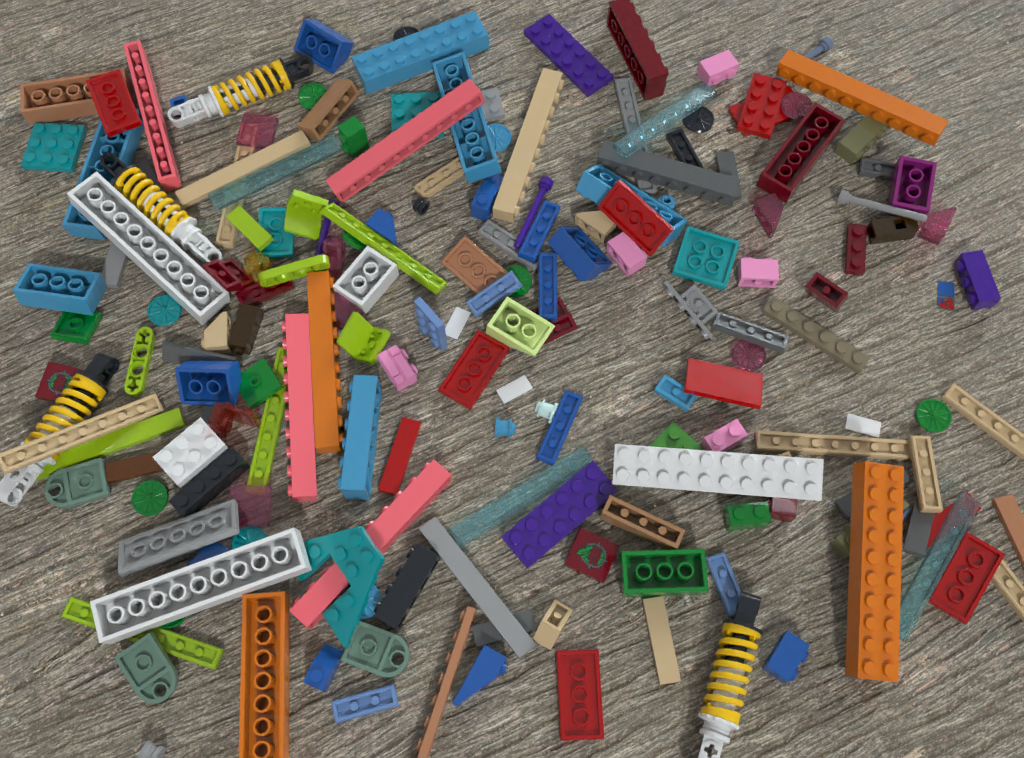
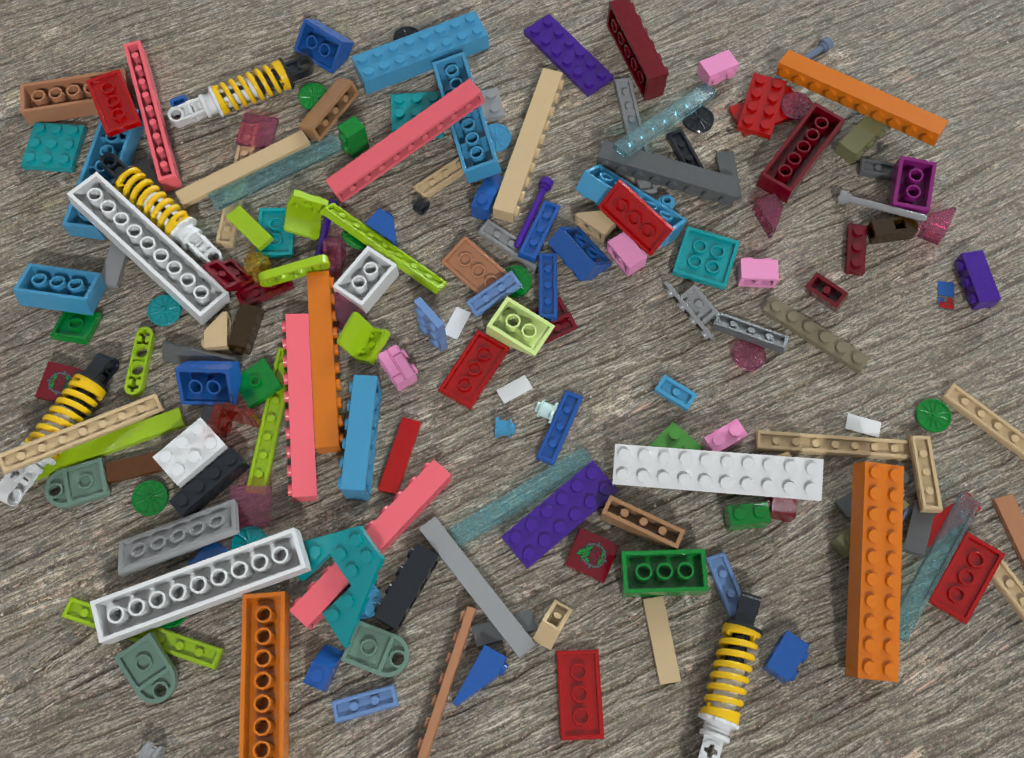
red tile [684,358,763,409] -> none

